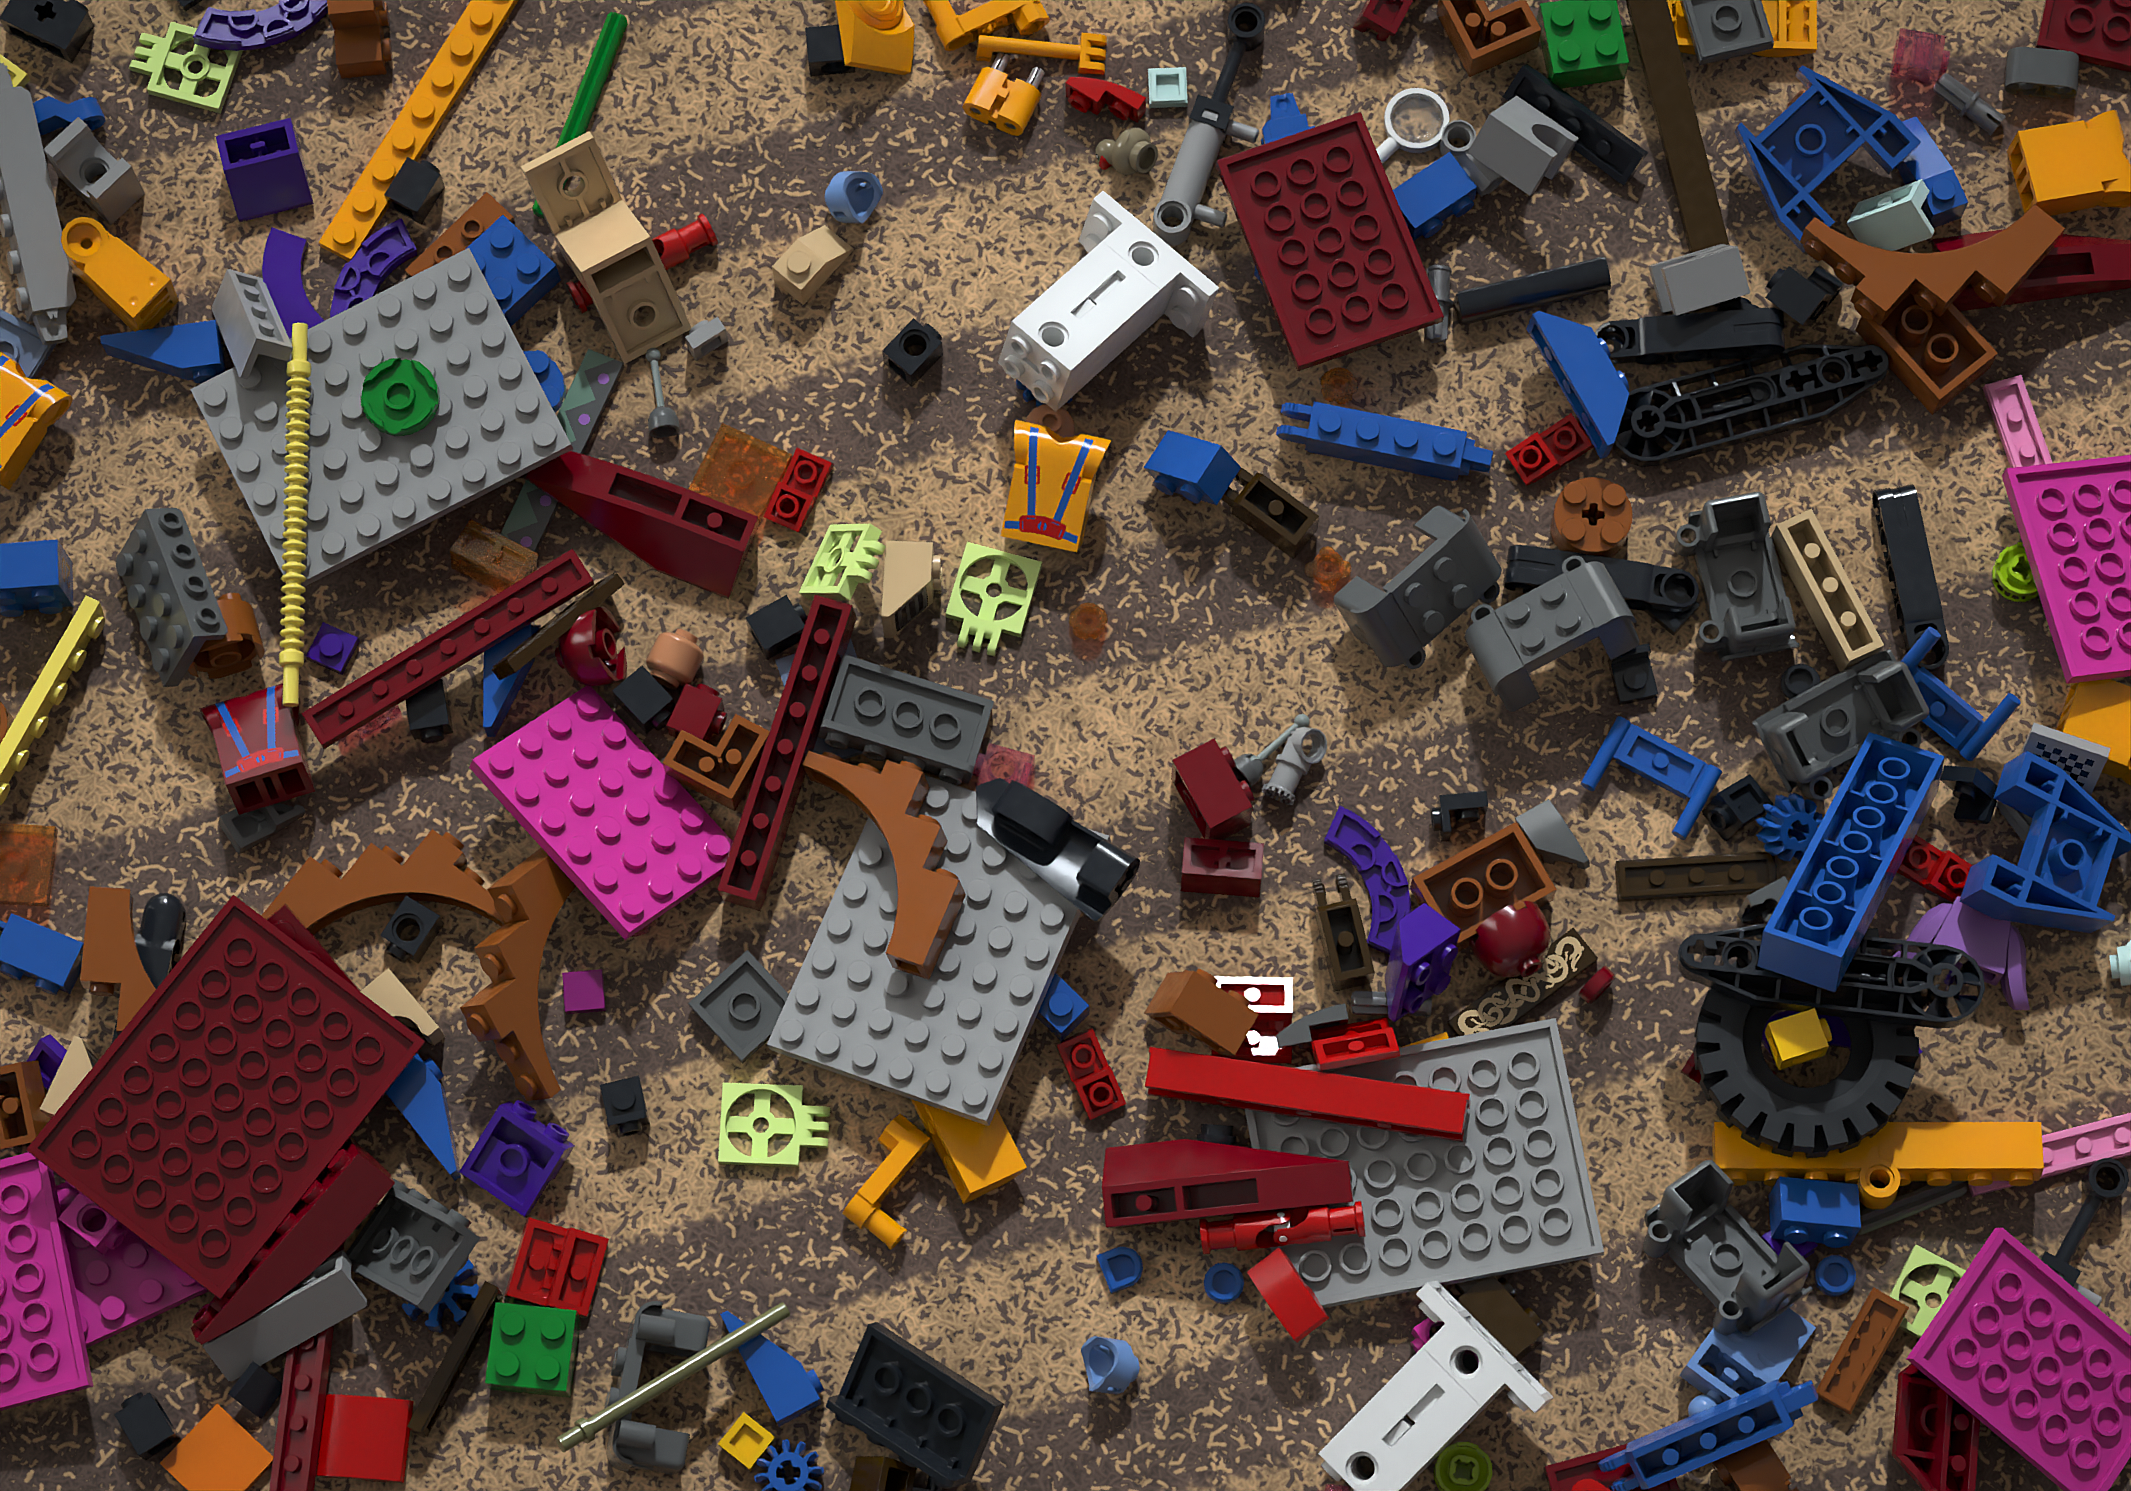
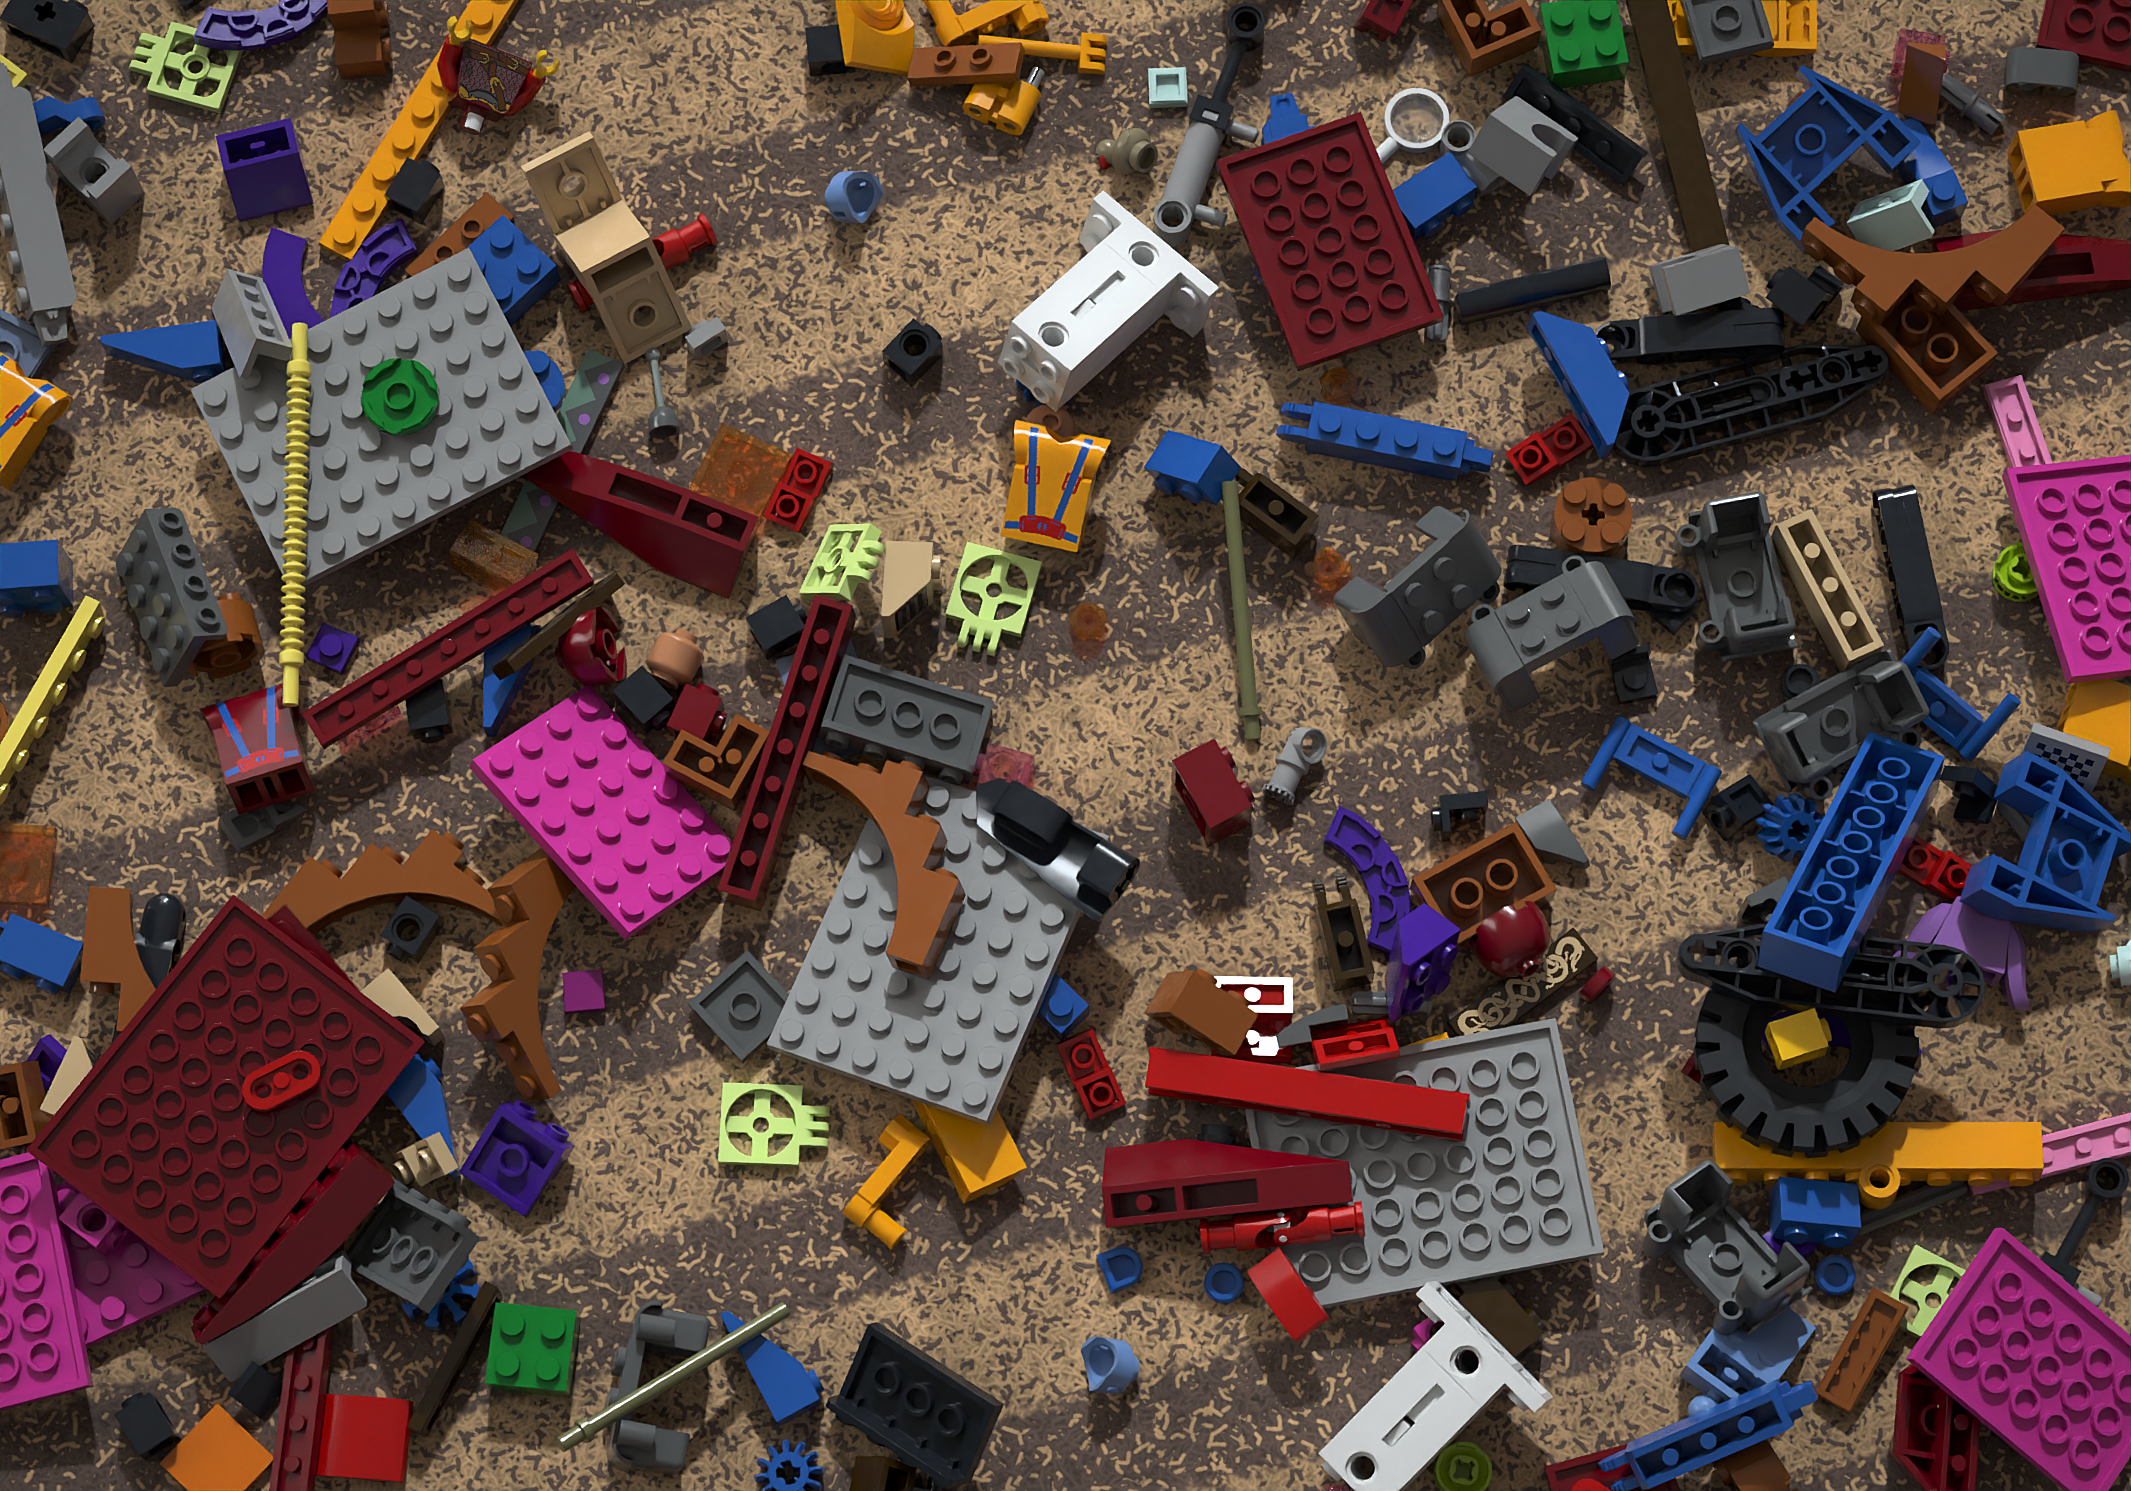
light orange piece [61,217,179,331] -> none
red slope [504,1217,609,1317] -> none
green axle [532,12,628,219] -> none
black bracket [600,1075,650,1137] -> none
yellow plate [718,1412,776,1471] -> none
tan slope [772,225,854,305] -> none
red slope [1065,77,1146,123] -> none
dark red hinge [1180,837,1264,897] -> none
hinge [1233,714,1310,788] -> none
dark brown tile [1615,852,1777,902] -> none
none -> red plate [242,1050,321,1112]
none -> tan slope [391,1132,458,1189]
none -> torso [437,16,559,135]
none -> dark orange plate [907,42,1025,87]
none -> olive bar [1221,481,1263,740]
none -> dark orange slope [1898,42,1946,125]

